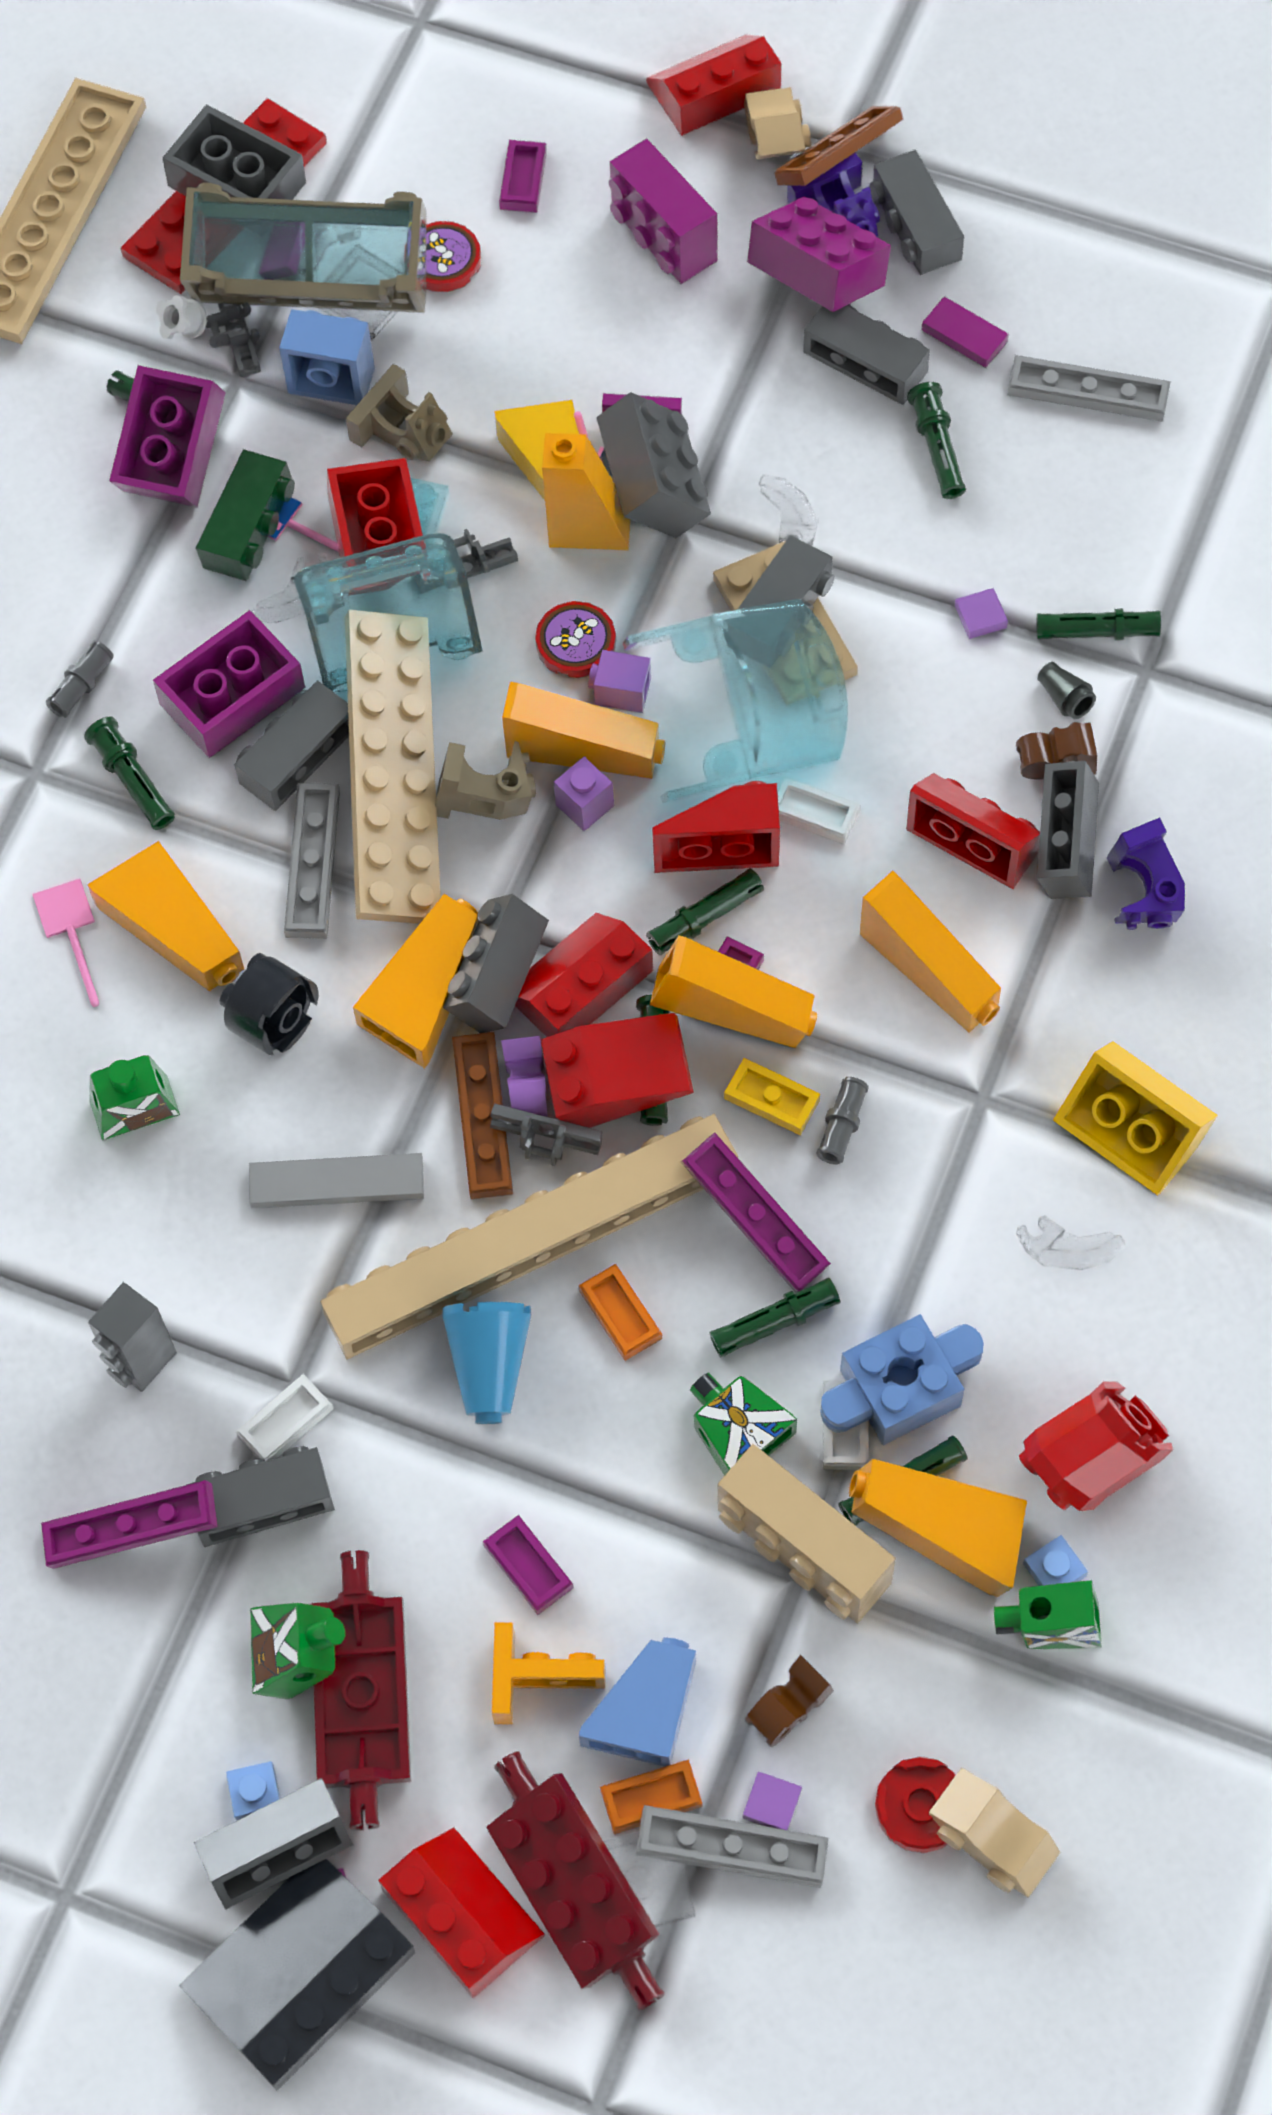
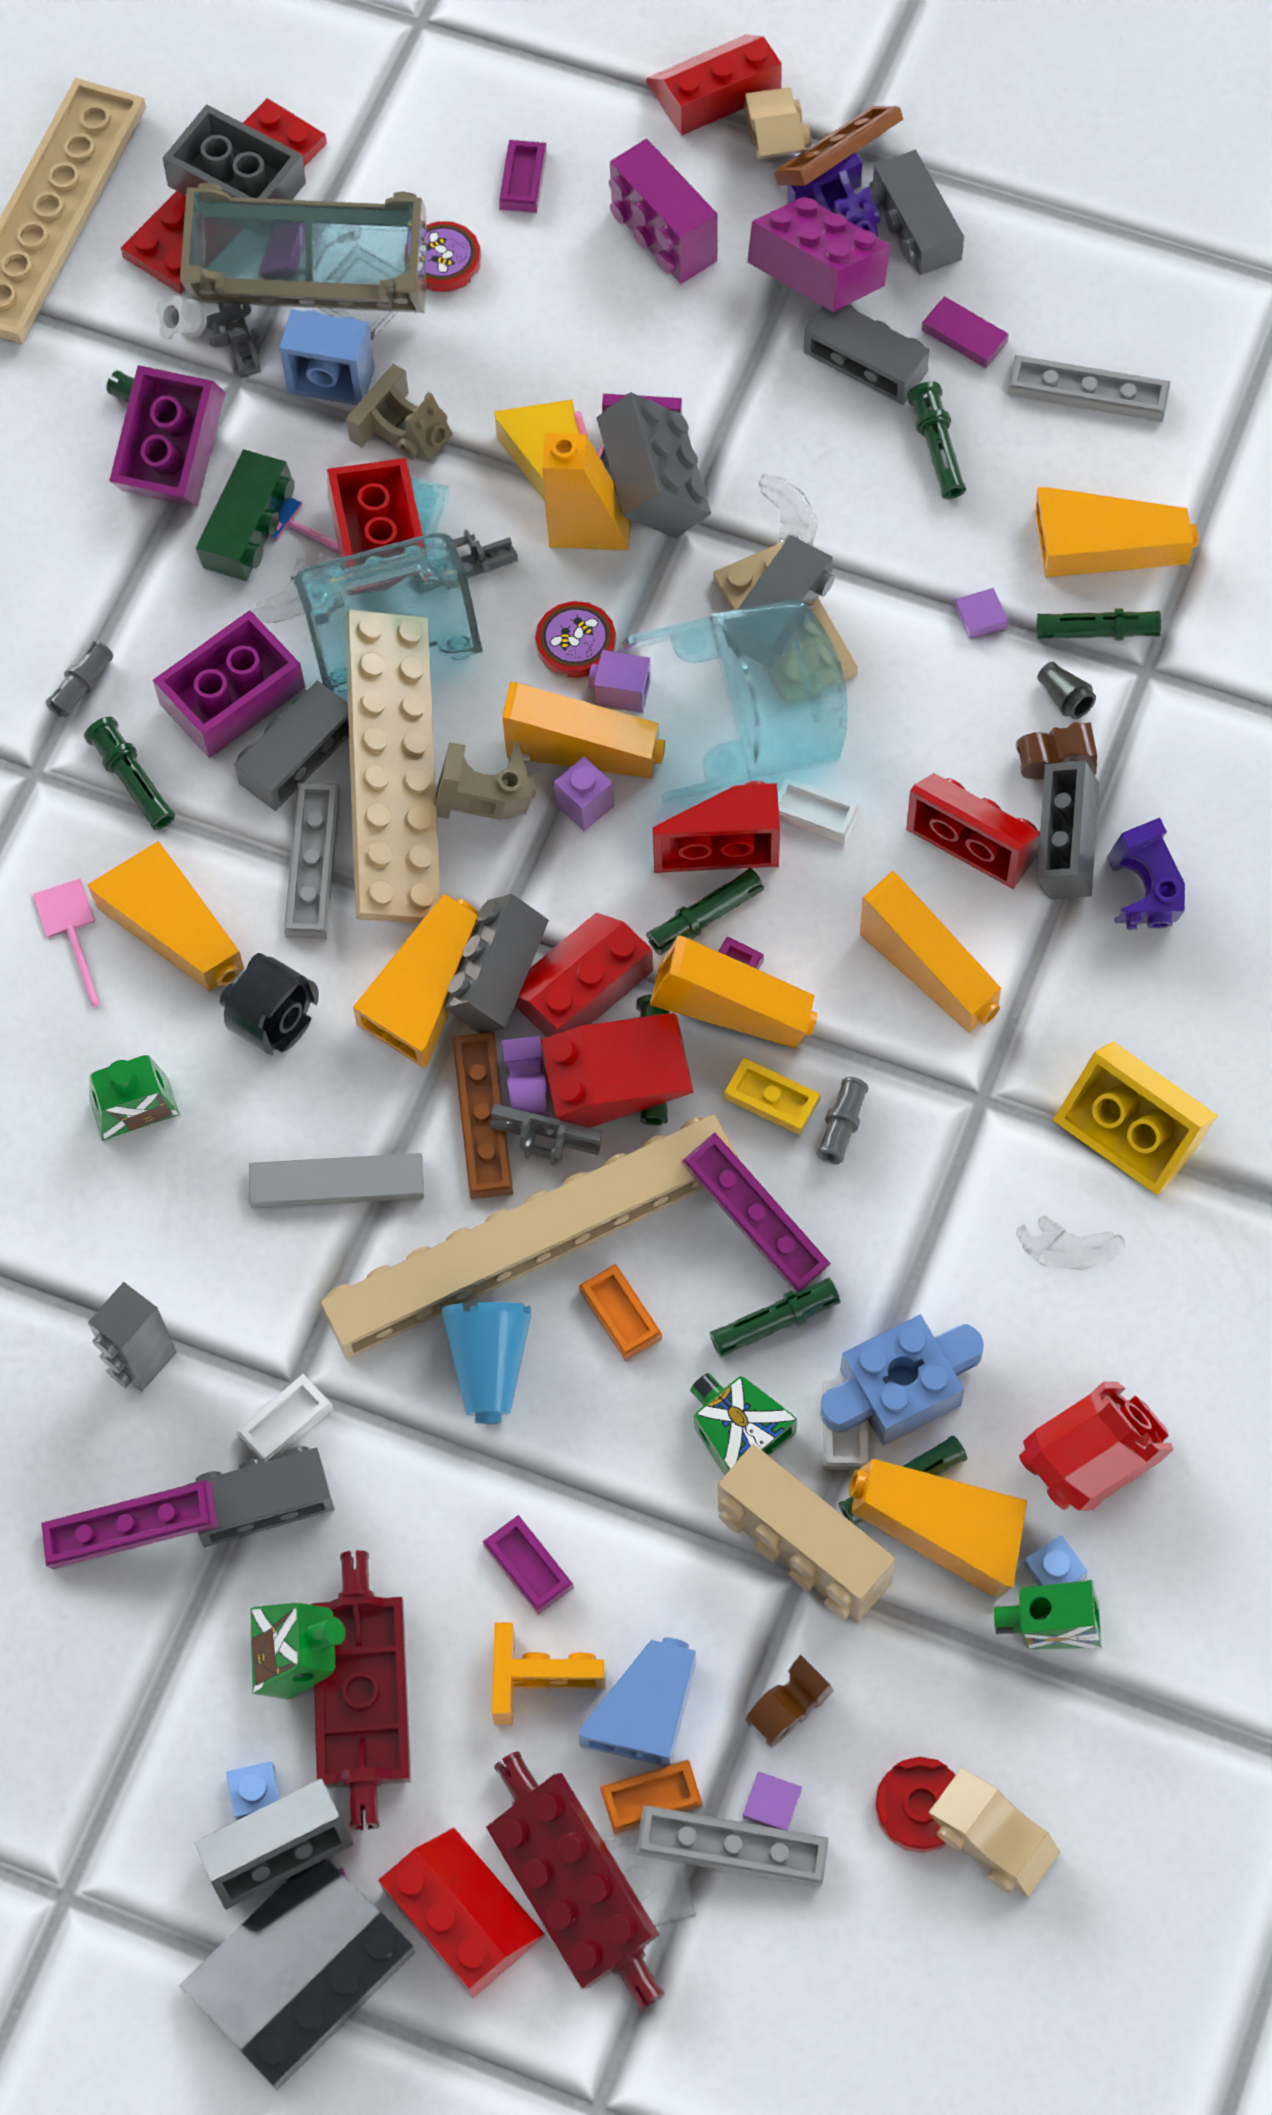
none -> light orange slope [1034,487,1199,578]

